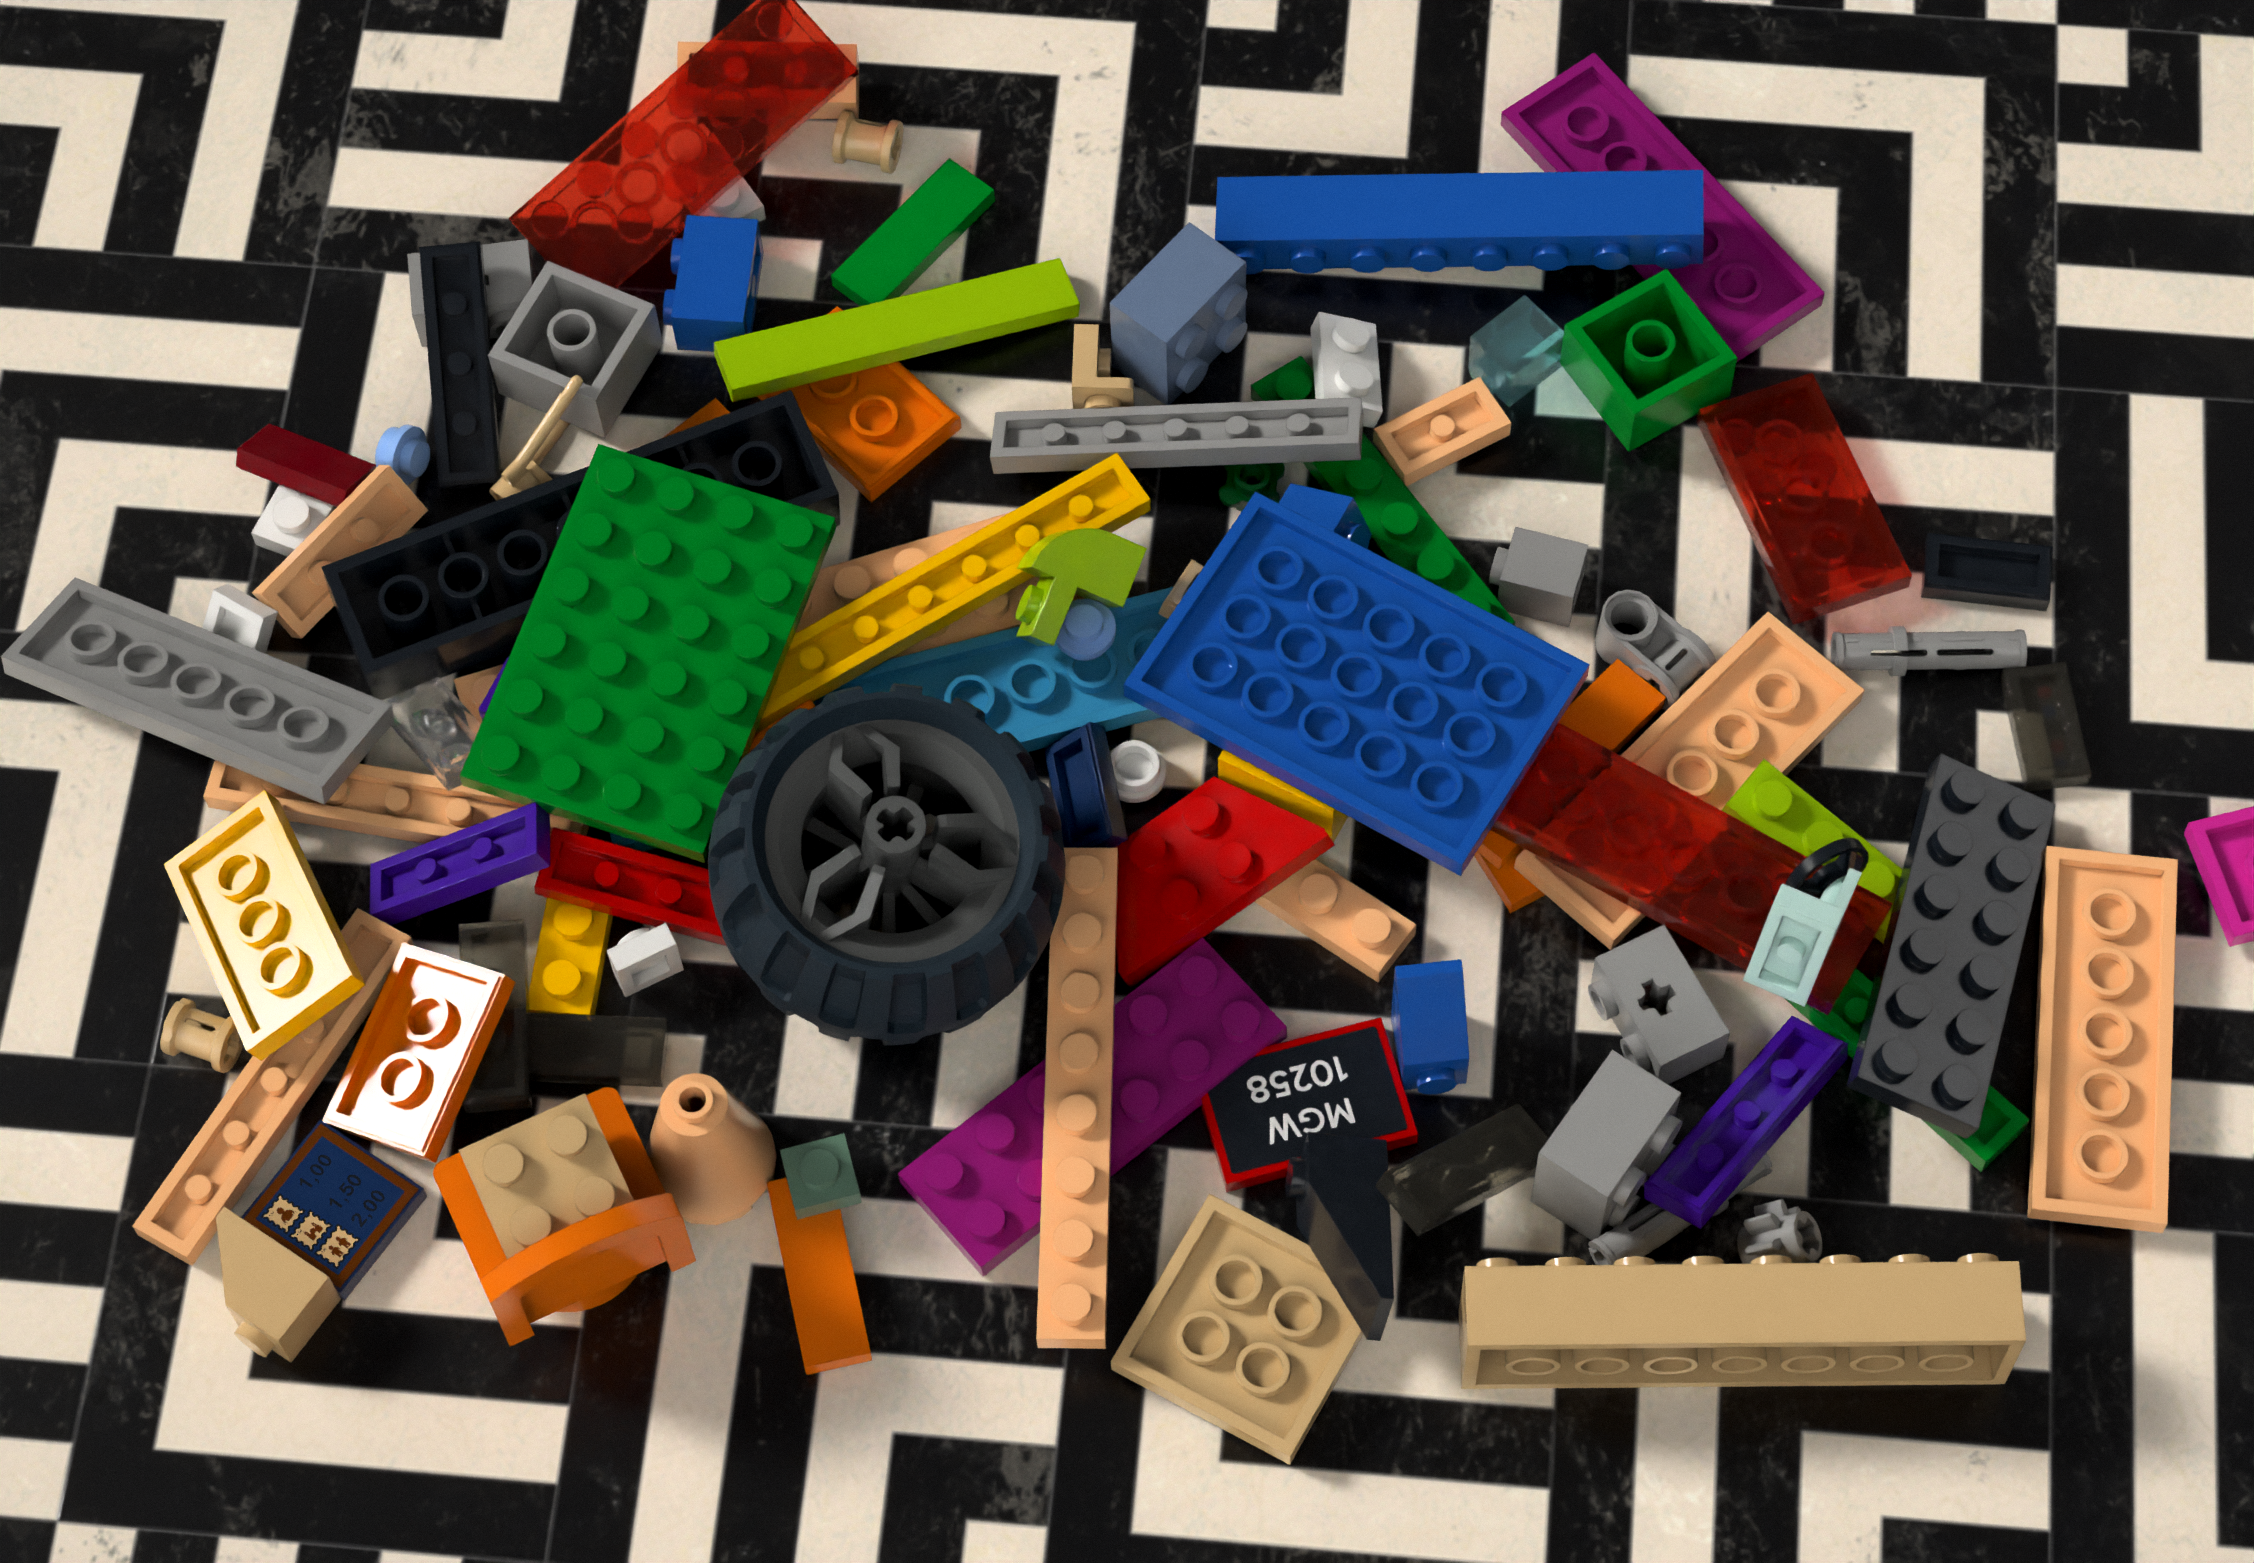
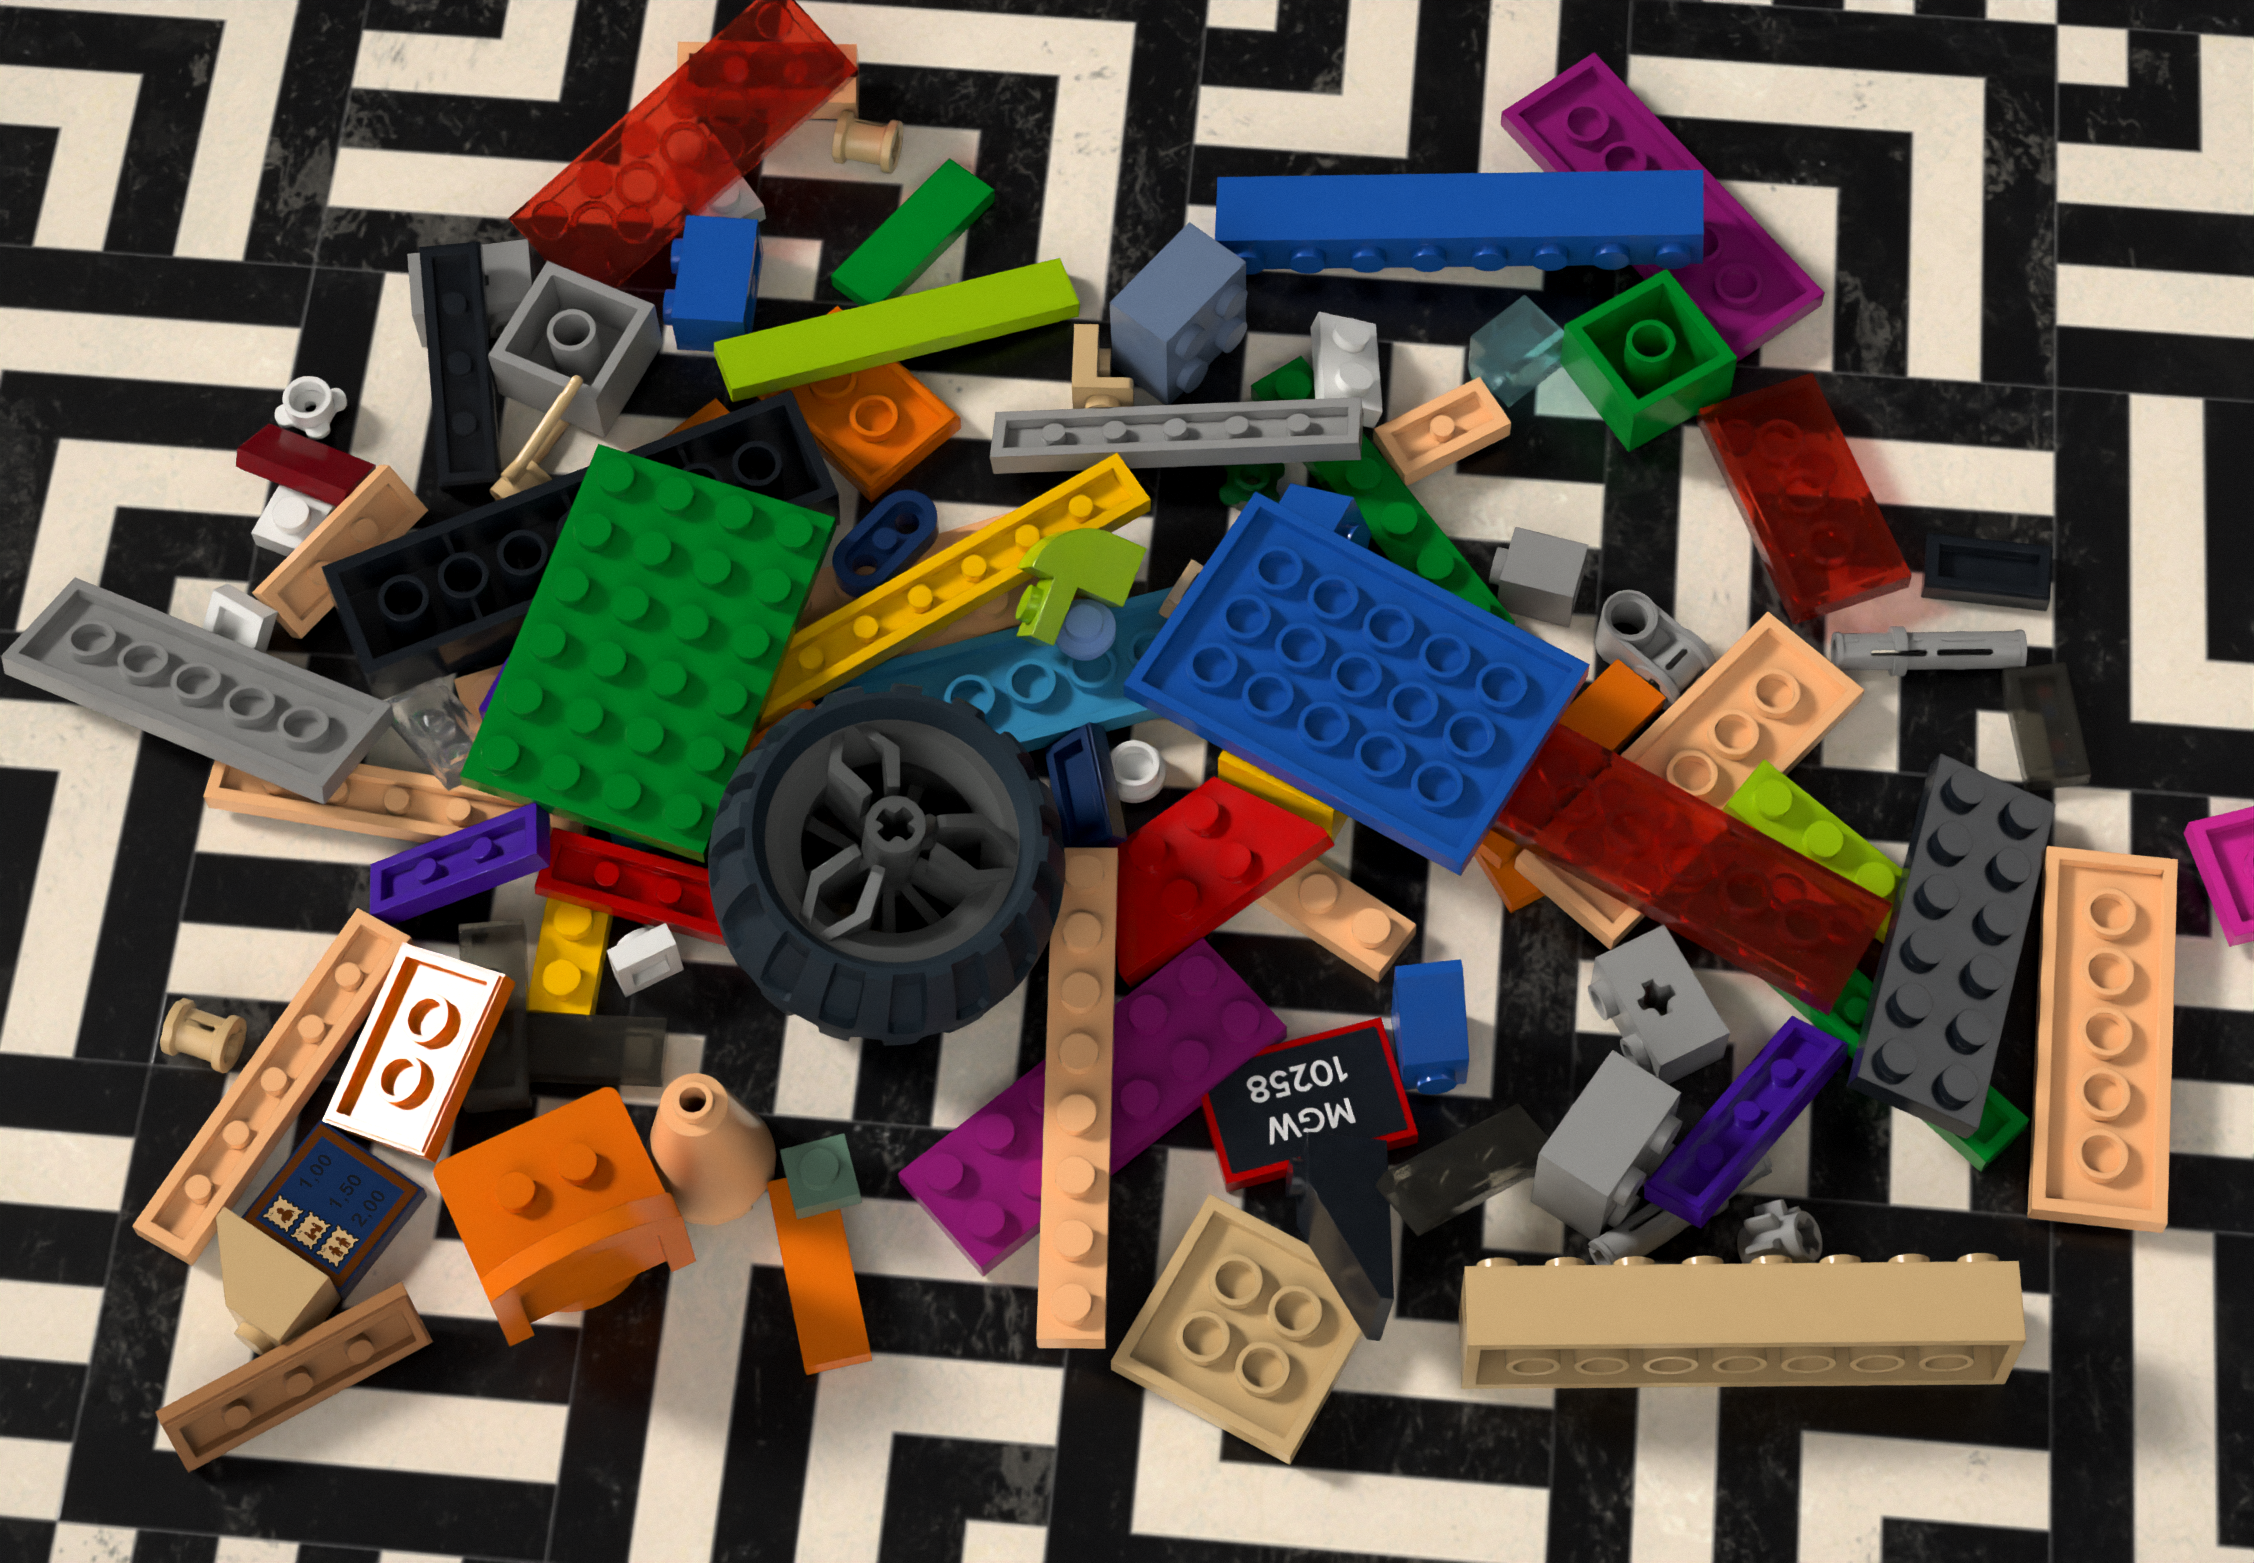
plate [164,790,366,1061] -> none
light blue plate [375,424,430,485] -> none
tan brick [459,1093,634,1259] -> none
light aqua piece [1743,838,1869,1007] -> none
none -> medium nougat tile [156,1282,433,1473]
none -> white plate [275,376,347,440]
none -> dark blue plate [832,490,939,598]

